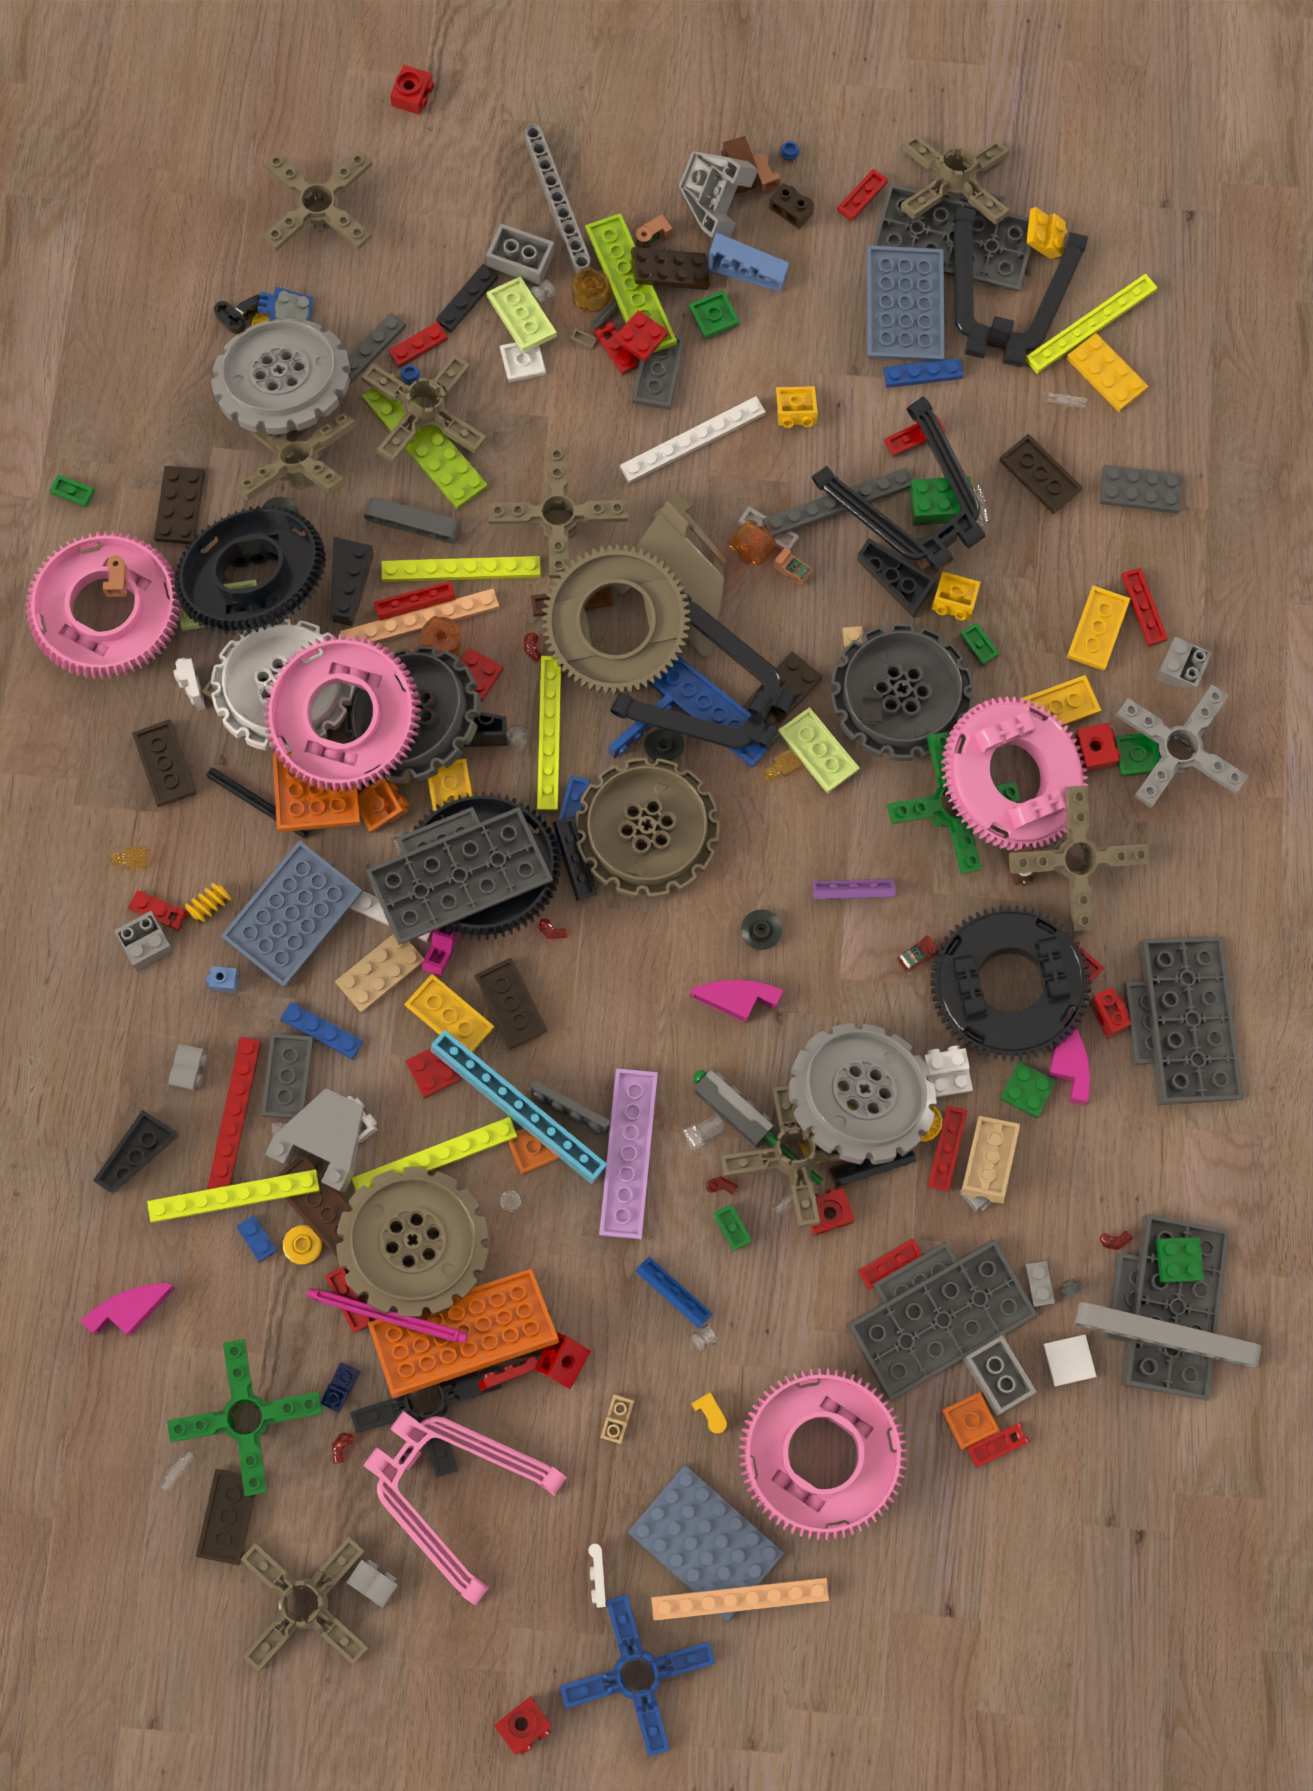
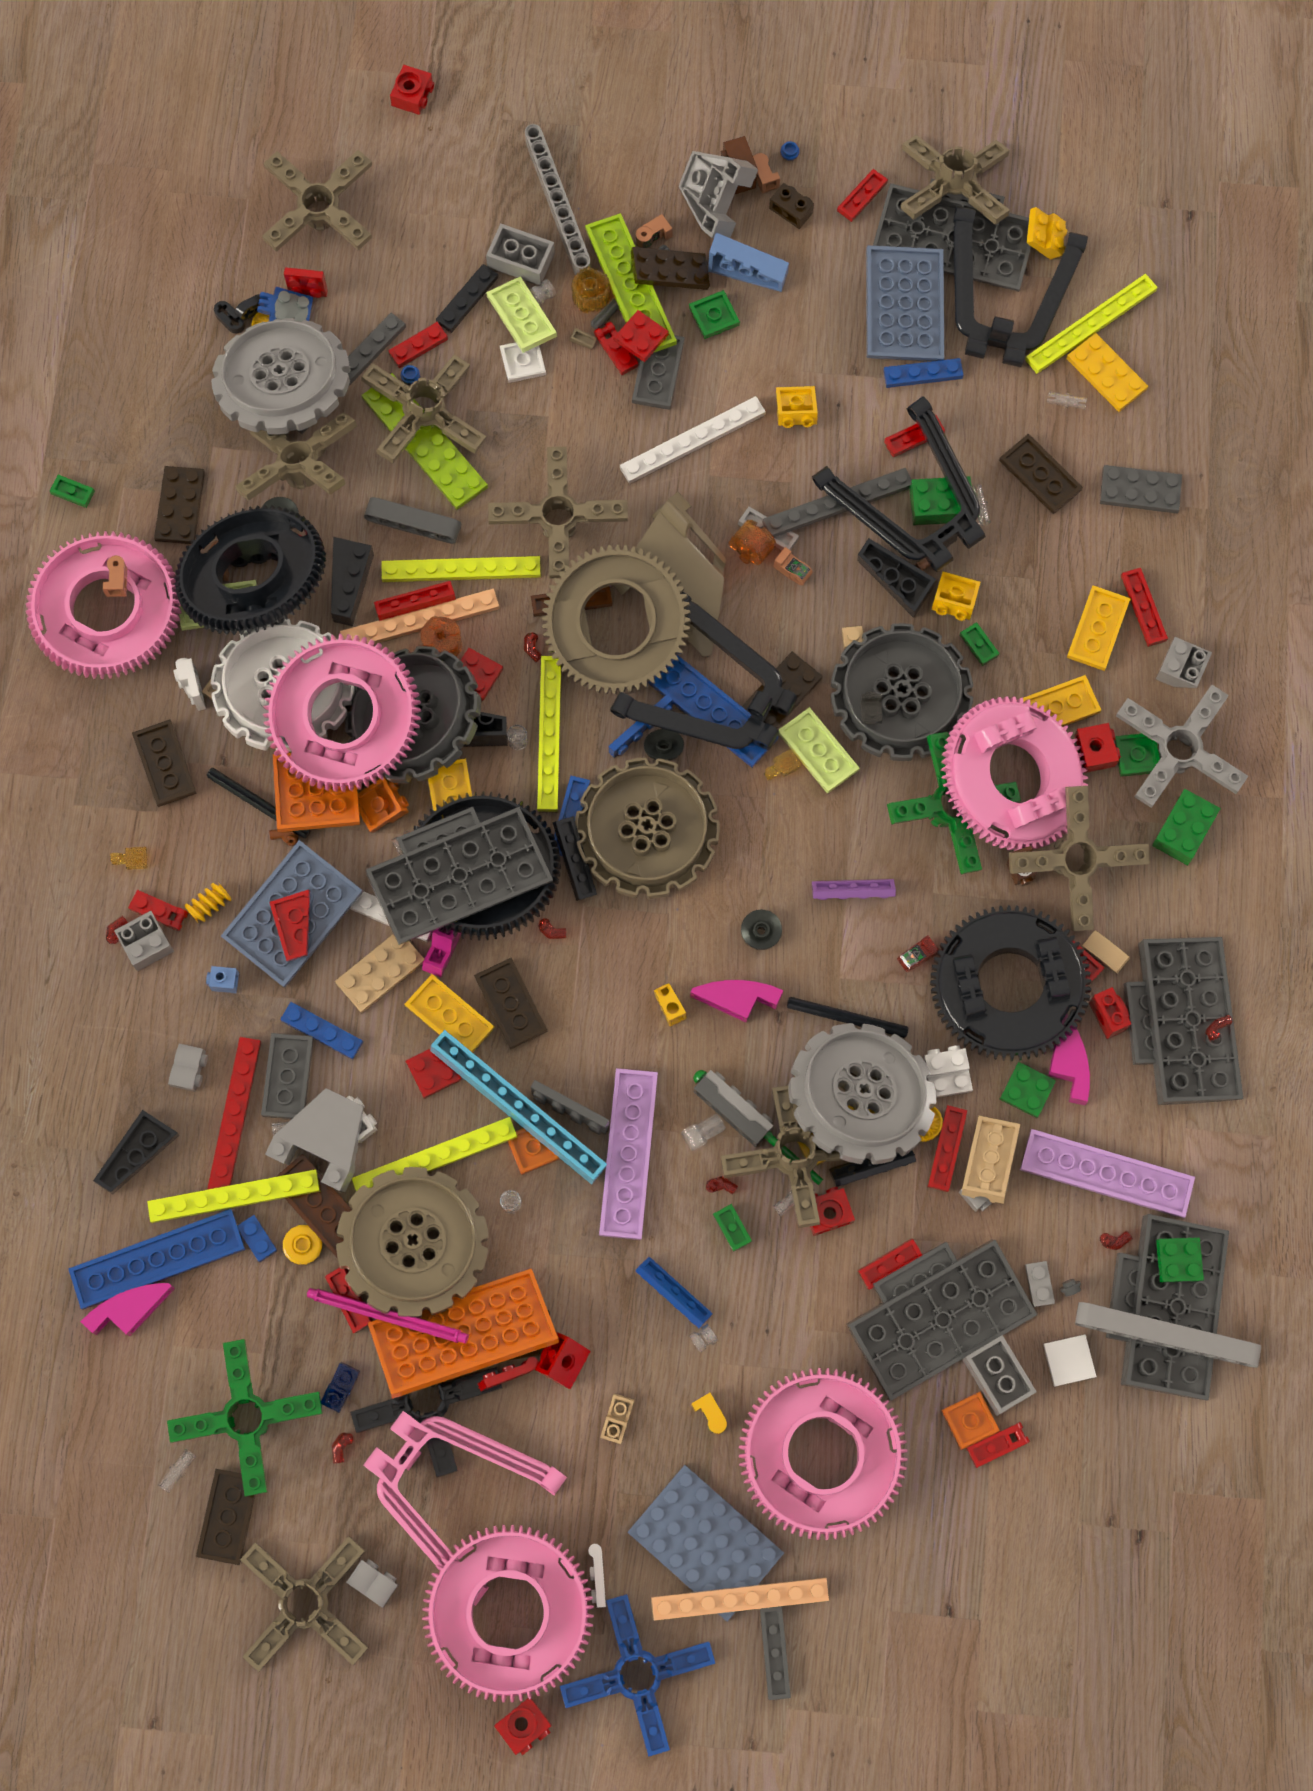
none -> blue plate [68,1209,246,1310]
none -> clear red arm [106,915,128,944]
none -> dark orange arm [269,829,298,846]
none -> red wing [269,889,310,962]
none -> red plate [284,267,328,298]
none -> bright pink piece [422,1525,594,1702]
none -> yellow leg [653,983,687,1027]
none -> dark grey plate [760,1606,791,1700]
none -> black axle [787,997,909,1038]
none -> lavender plate [1020,1129,1195,1219]
none -> tan slope [1082,930,1130,974]
none -> green brick [1152,788,1221,866]
none -> clear red arm [1205,1015,1232,1041]

